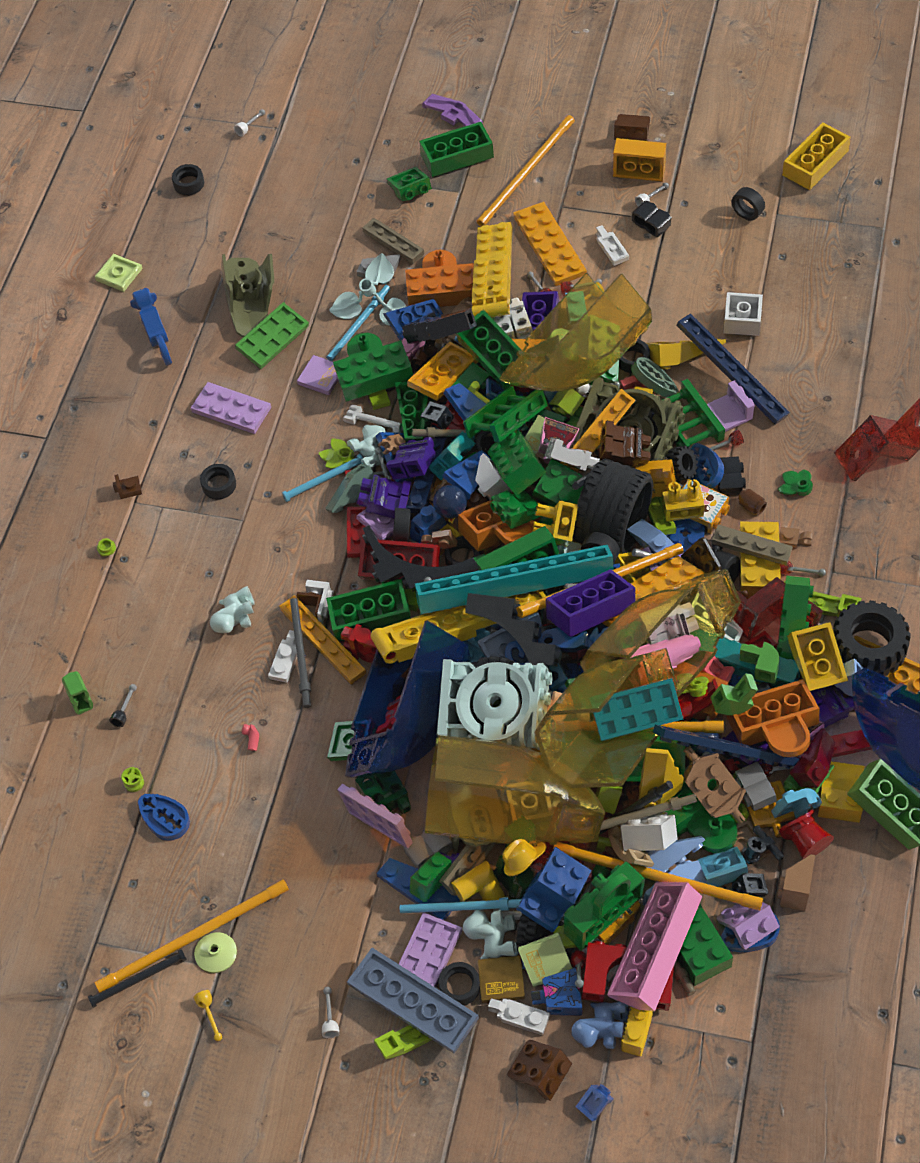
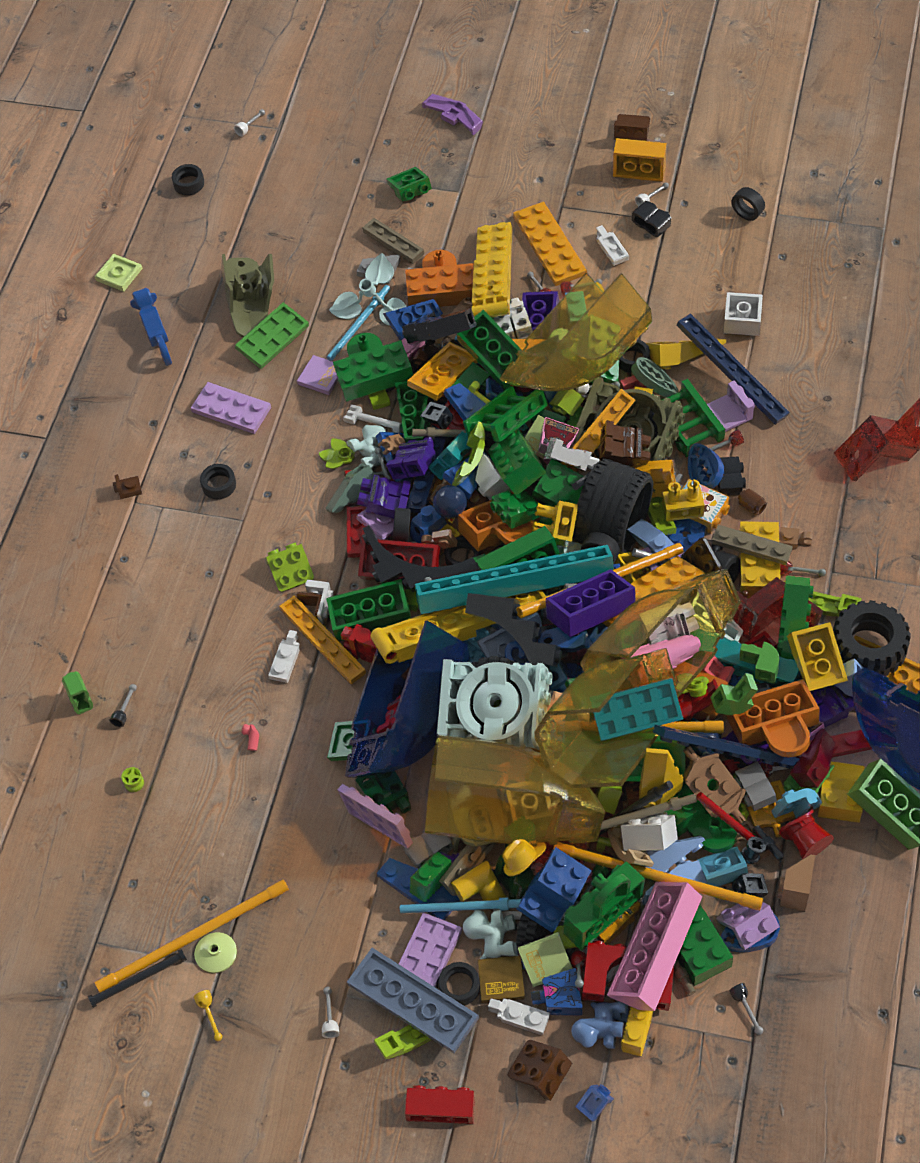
lime plate [97,538,116,557] -> none
blue piece [138,794,190,841] -> none
light aqua animal [210,586,255,633] -> none
medium azure bar [282,454,363,502] -> none
dark grey bar [290,598,311,708] -> none
green brick [419,122,494,177] -> none
light orange piece [476,115,575,227] -> none
black tyre [666,446,698,481] -> none
green plate [778,469,813,496] -> none
yellow brick [782,122,851,190] -> none
none -> lime bracket [265,542,314,592]
none -> red brick [405,1085,475,1124]
none -> lime slope [452,422,485,486]
none -> red bar [696,792,756,841]
none -> hinge [729,983,763,1035]

